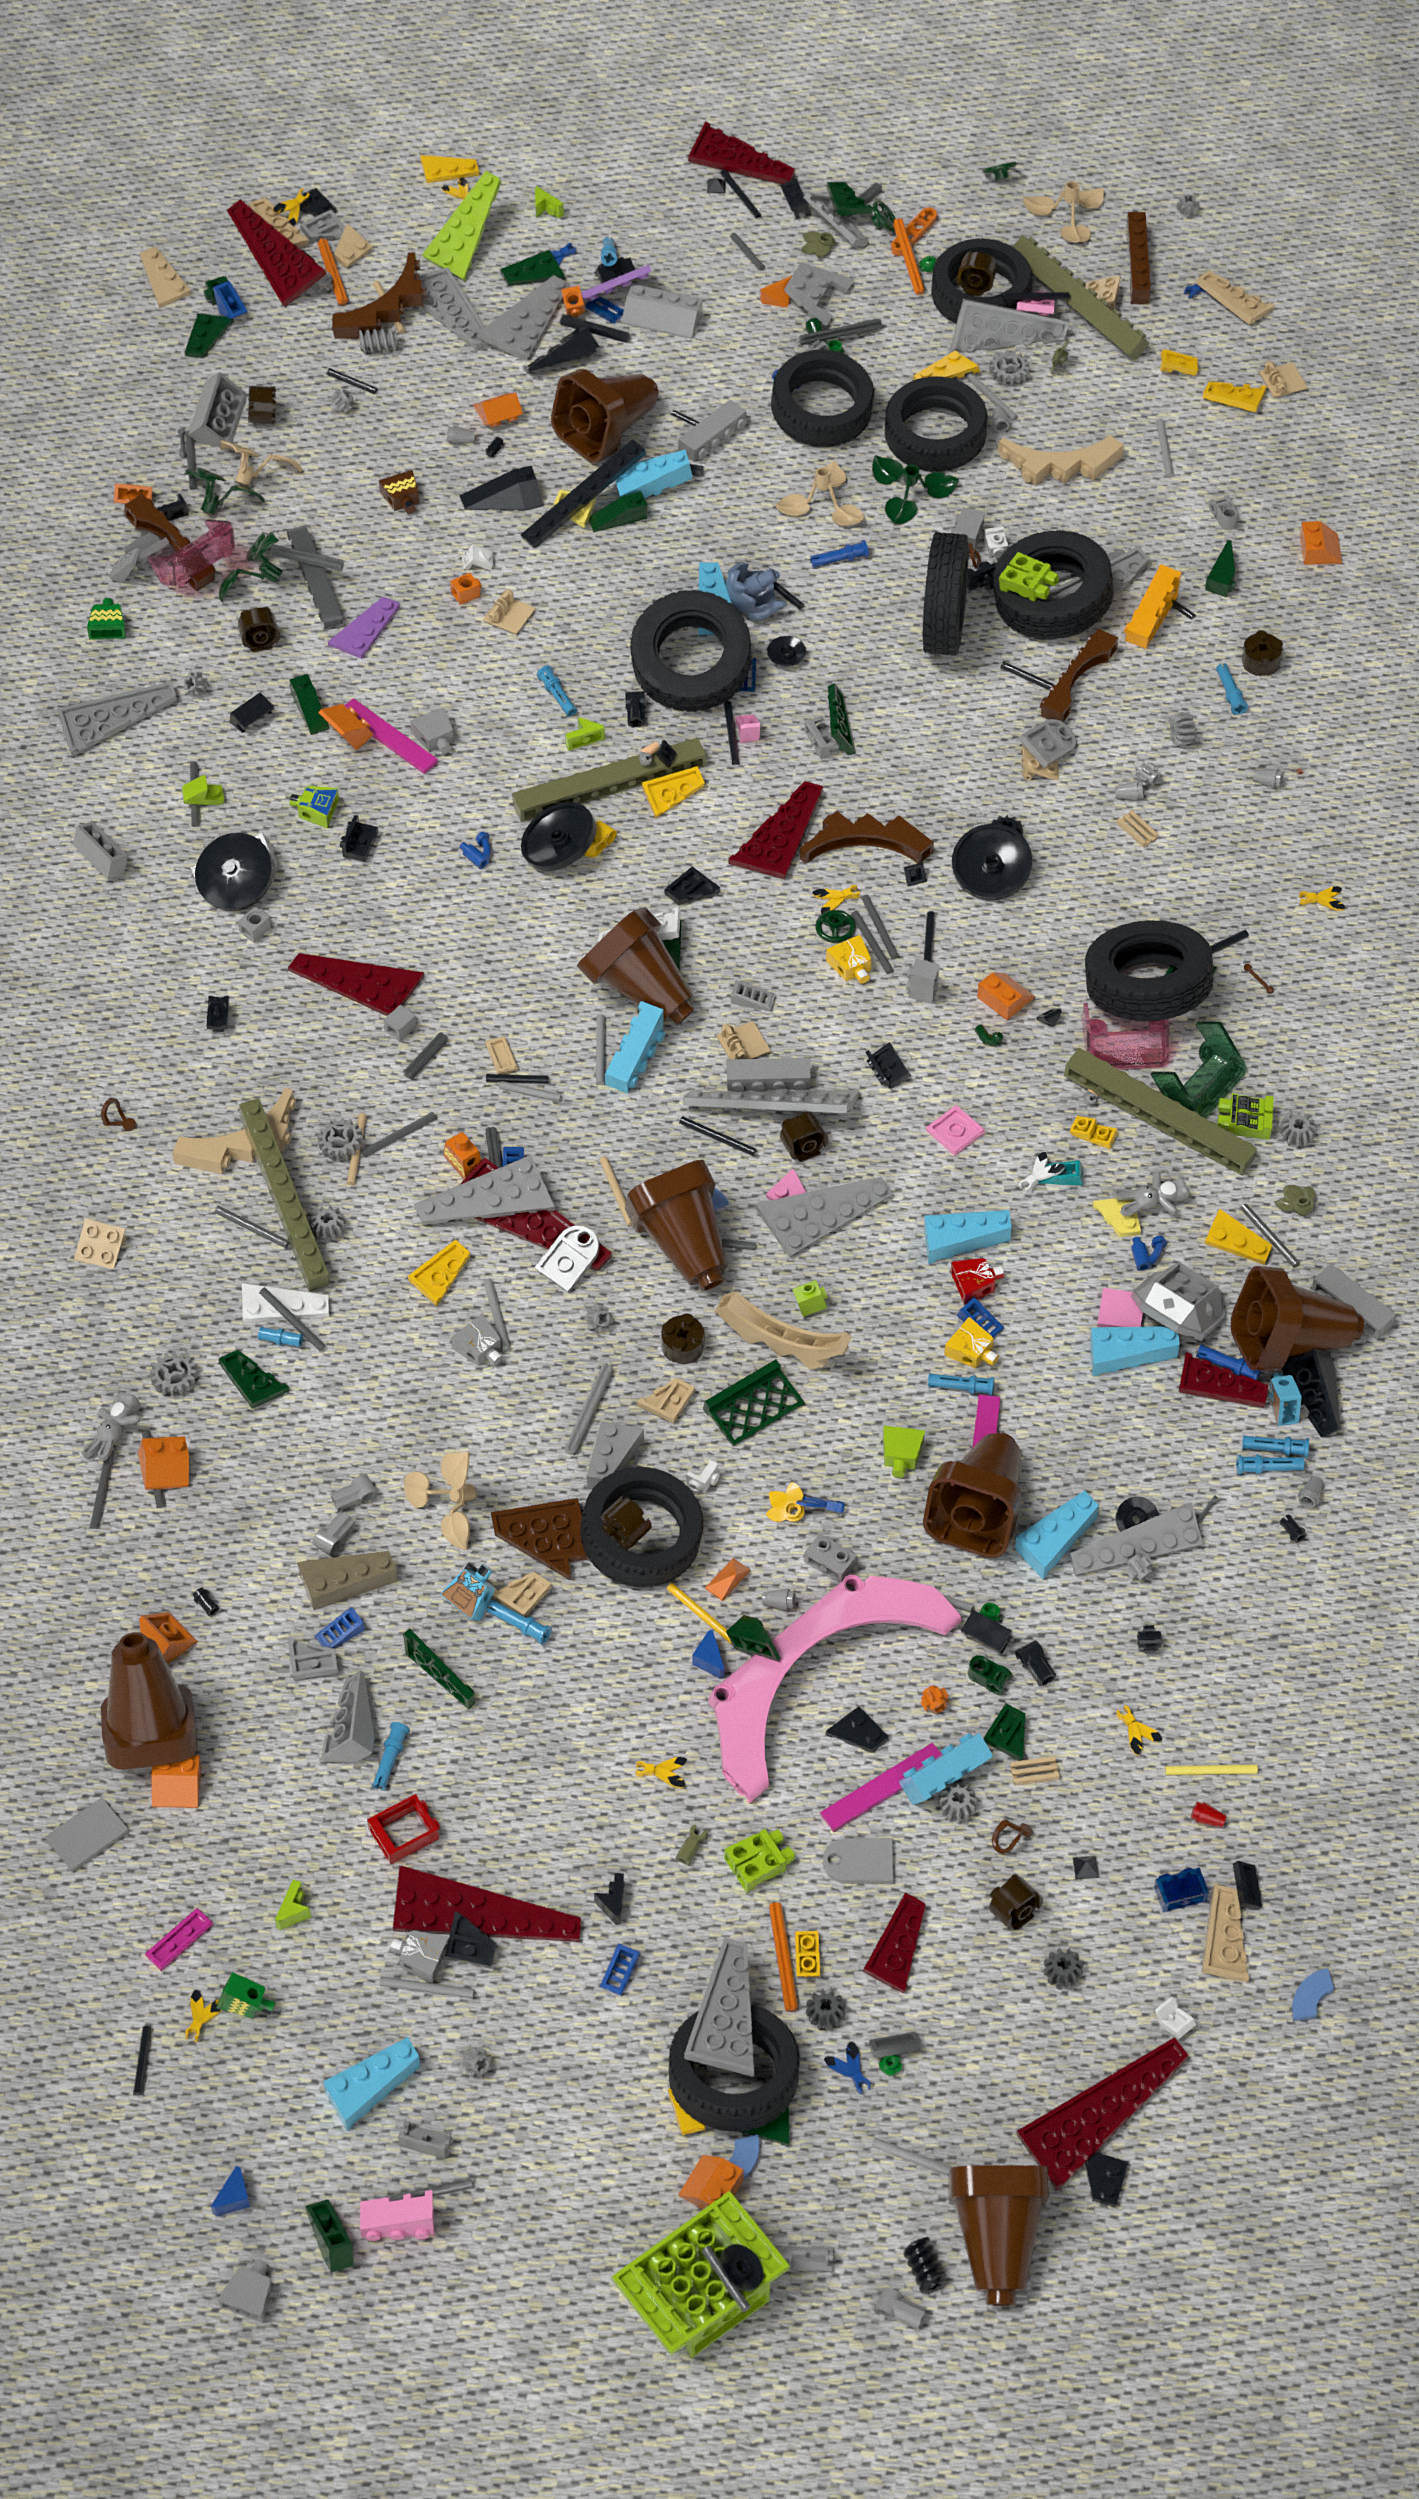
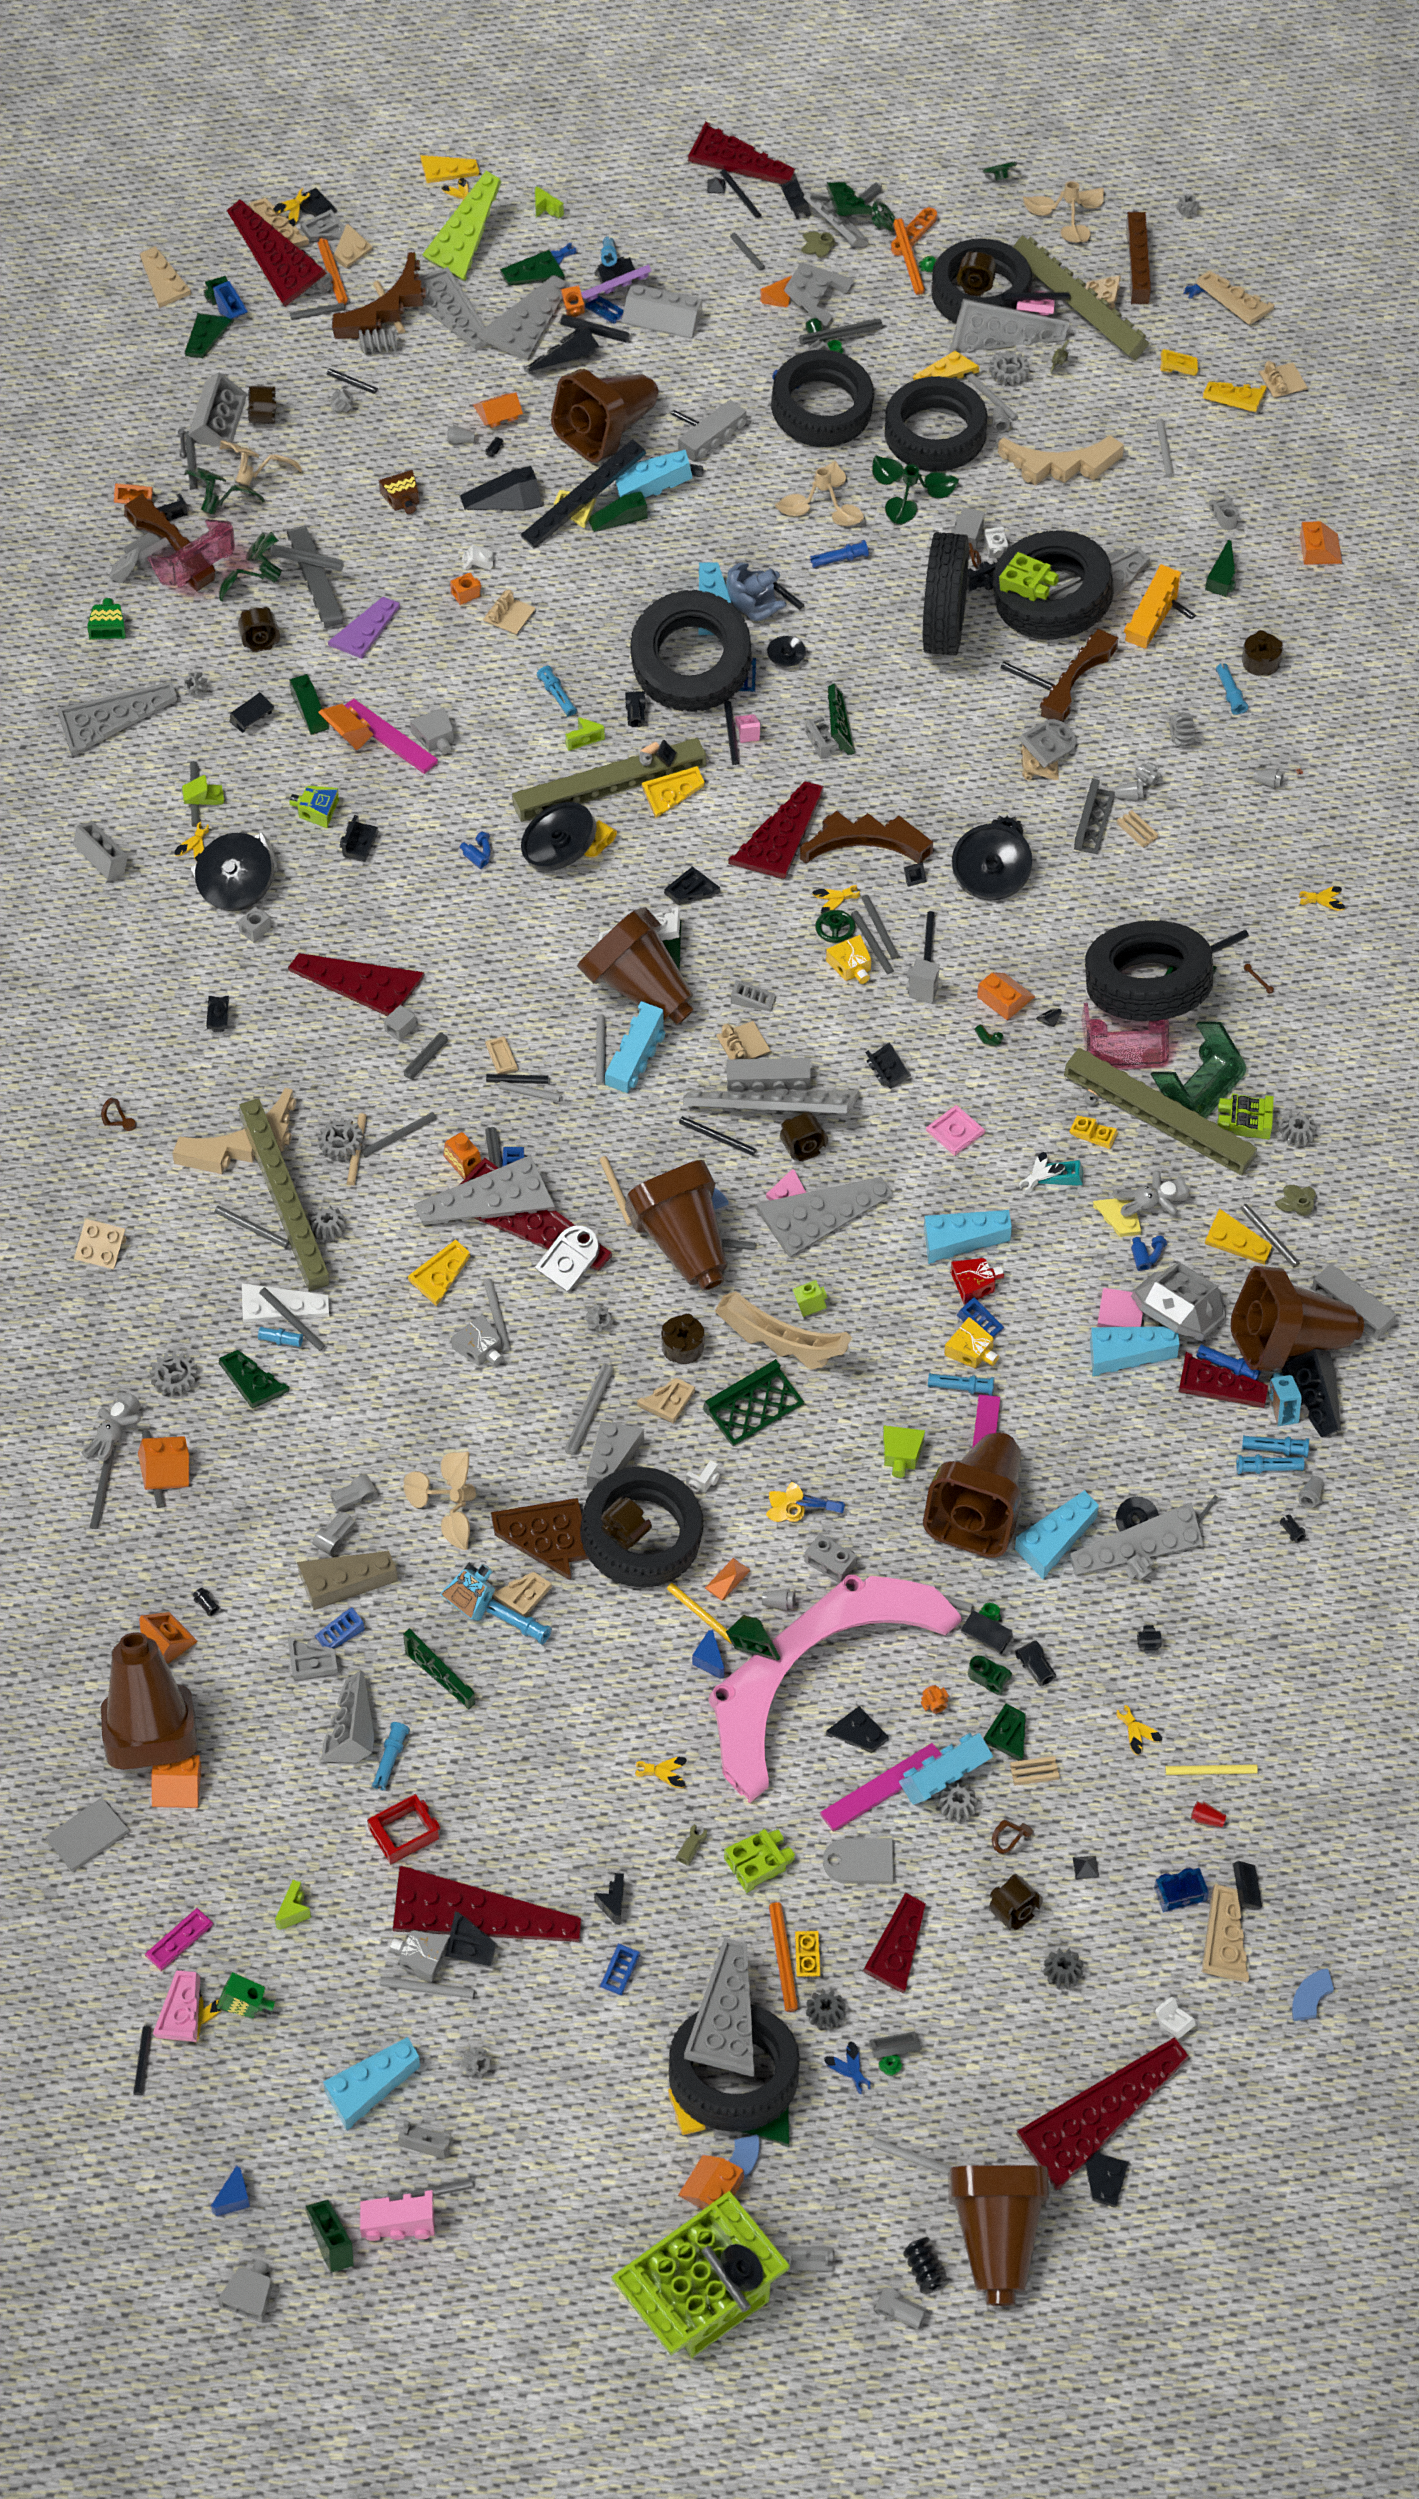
none -> bright pink wing [153,1970,200,2042]
none -> yellow piece [174,822,209,862]
none -> dark grey bar [289,303,345,320]
none -> dark grey fence [1074,778,1114,854]

